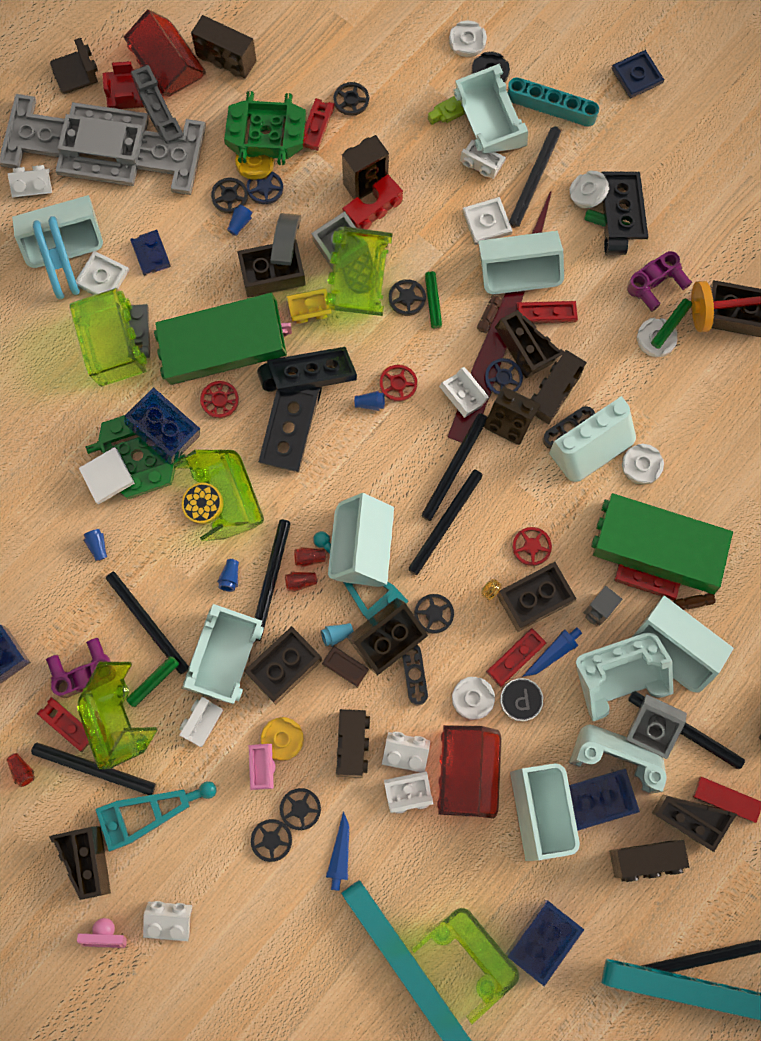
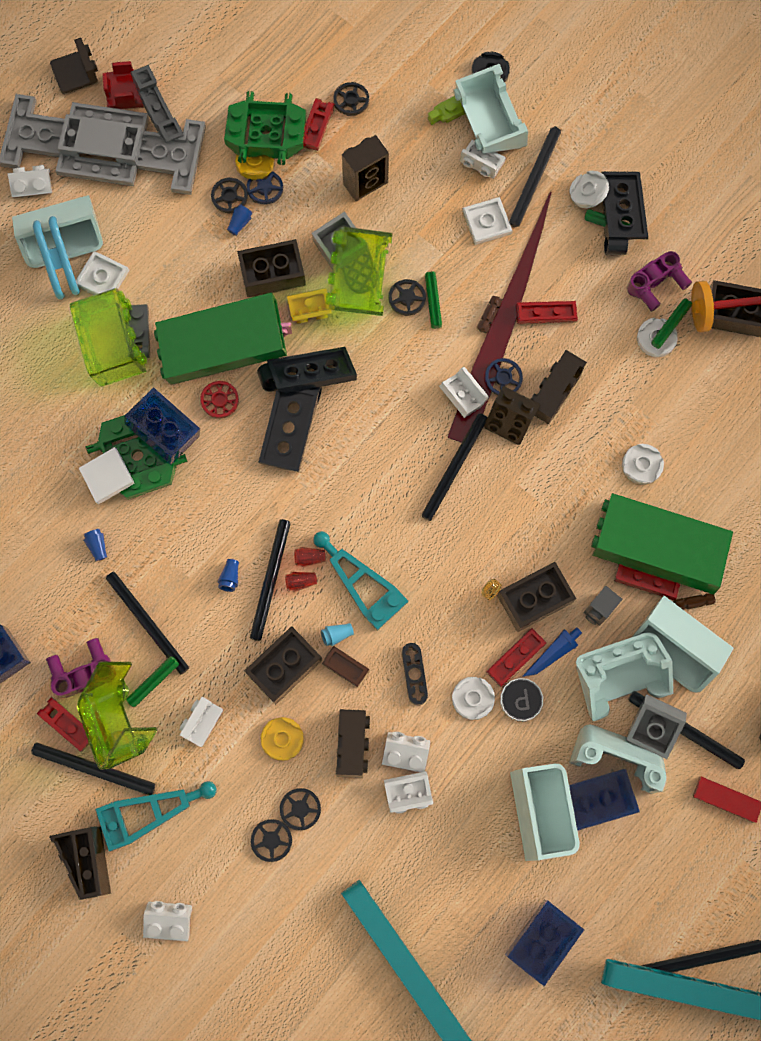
clear red cone [6,753,35,787] -> none
bright pink tile [77,918,127,948] -> none
clear red windscreen [123,9,206,97] -> none
clear blue plate [130,229,171,276] -> none
clear neon green windscreen [173,450,264,541] -> none
tile [181,482,224,524] -> none
light aqua windscreen [182,604,264,704] -> none
dark brown brick [191,15,257,79] -> none
bright pink tile [249,744,276,790] -> none
dark grey slope [271,213,301,265] -> none
blue bar [326,811,349,891] -> none
light aqua windscreen [328,493,394,587] -> none
red arch [342,174,403,232] -> none
dark brown brick [347,598,428,676] -> none
blue cone [354,391,385,411] -> none
red wheel [379,365,417,402] -> none
black axle [408,469,483,575] -> none
clear neon green windscreen [410,908,519,1024] -> none
black wheel [414,594,454,634] -> none
clear red windscreen [437,725,502,819] -> none
white tile [449,20,487,57] -> none
light aqua windscreen [478,231,564,294] -> none
dark brown wedge [495,310,564,378] -> none
teal beam [507,77,599,127] -> none
red wheel [512,527,552,566] -> none
black beam [543,406,595,449] -> none
light aqua windscreen [549,396,636,482] -> none
dark brown brick [609,840,690,882] -> none
dark blue plate [611,50,665,99] -> none
dark brown wedge [652,794,737,852] -> none

